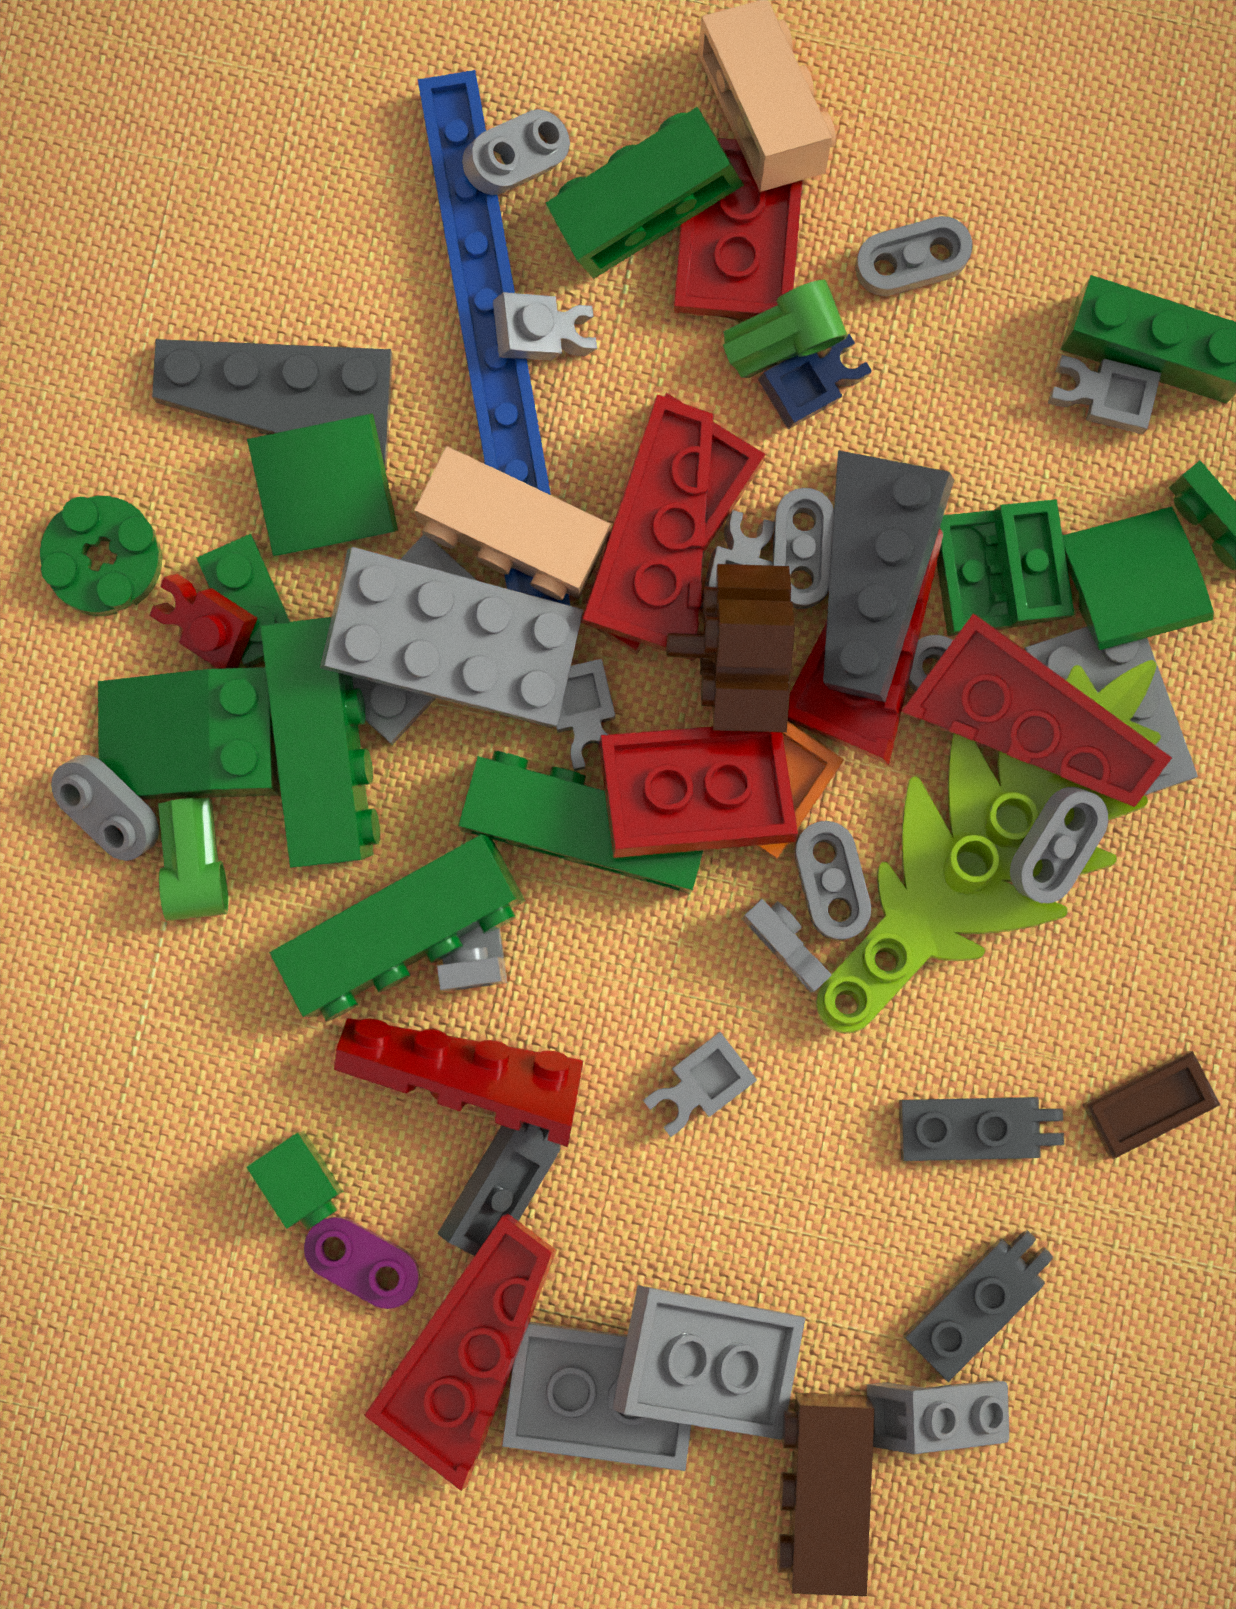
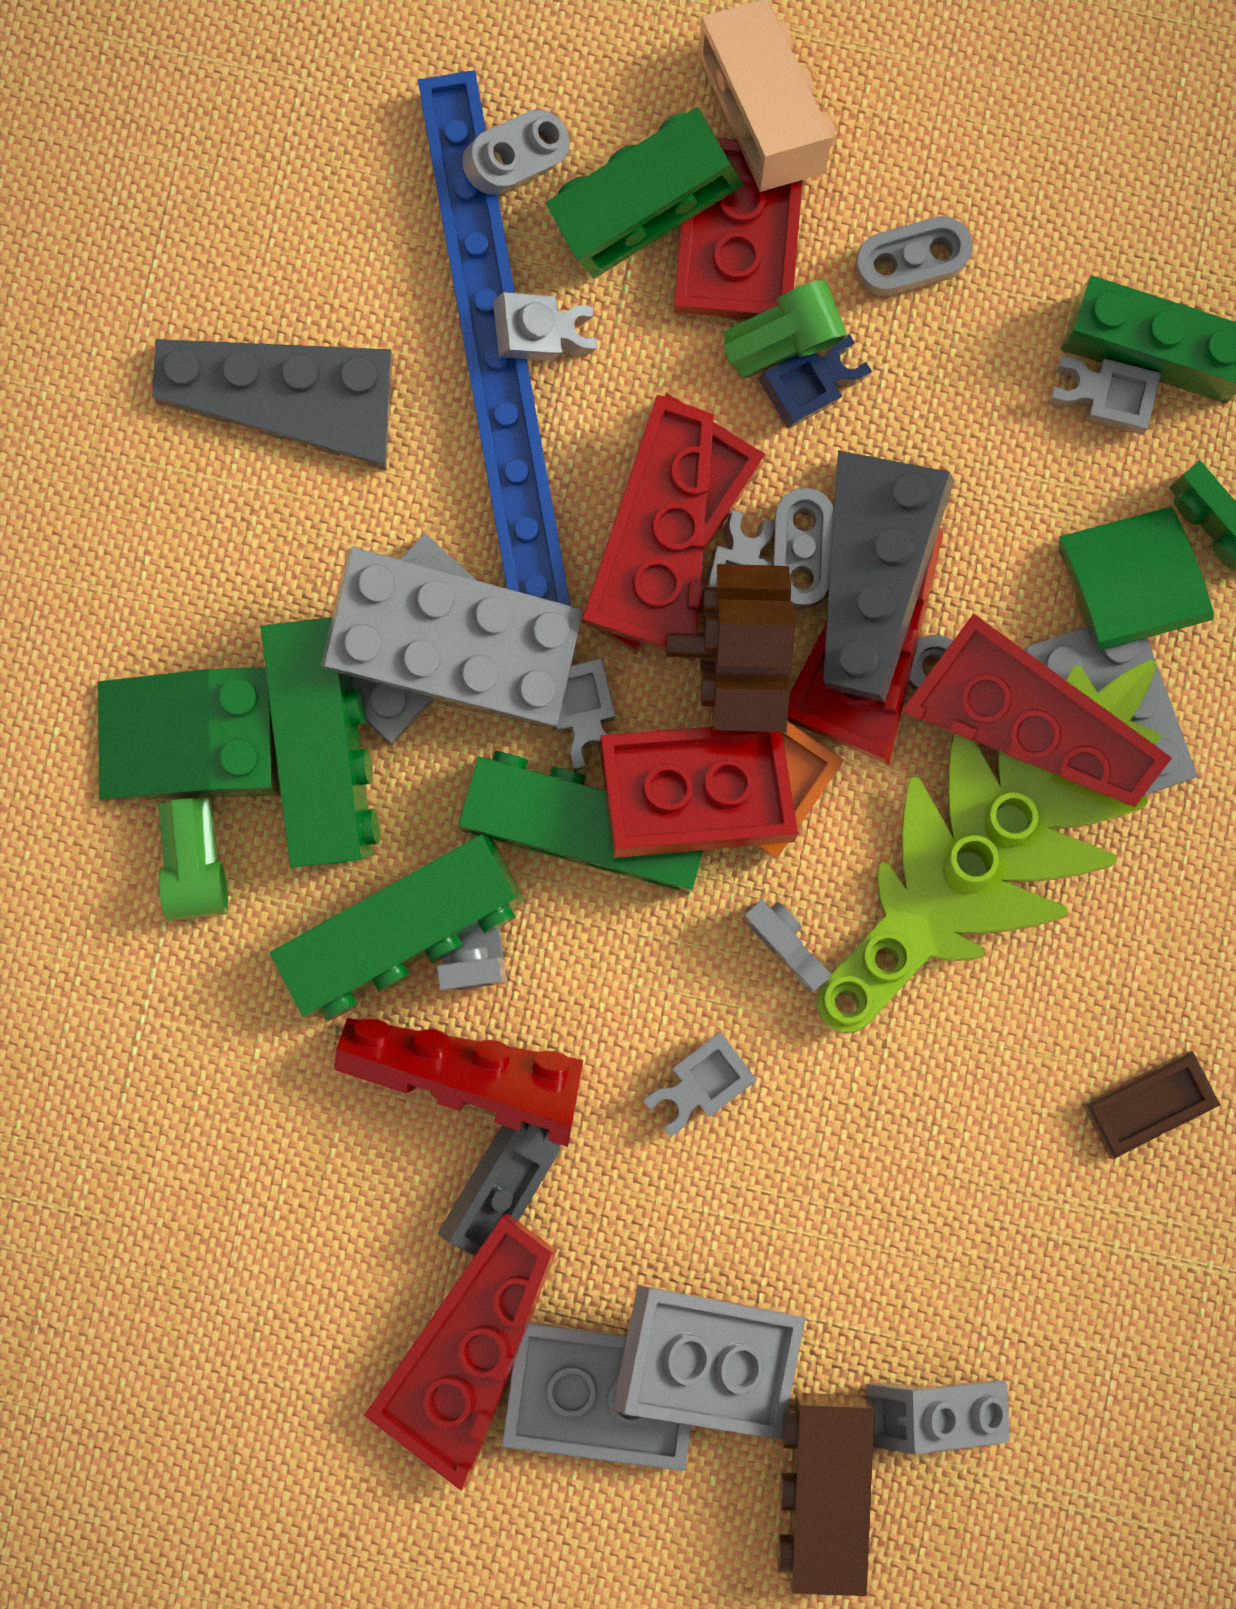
green plate [40,495,162,616] -> none
light grey plate [51,755,159,861] -> none
red plate [149,574,258,669] -> none
green plate [196,534,291,668] -> none
green brick [246,1131,344,1230] -> none
green slope [247,413,398,556] -> none
magenta plate [304,1216,420,1309] -> none
light nougat brick [414,446,611,600] -> none
light grey plate [794,821,871,940] -> none
dark grey hinge [899,1097,1064,1161] -> none
dark grey hinge [902,1230,1053,1382] -> none
green slope [937,499,1075,636] -> none
light grey plate [1010,787,1108,903] -> none

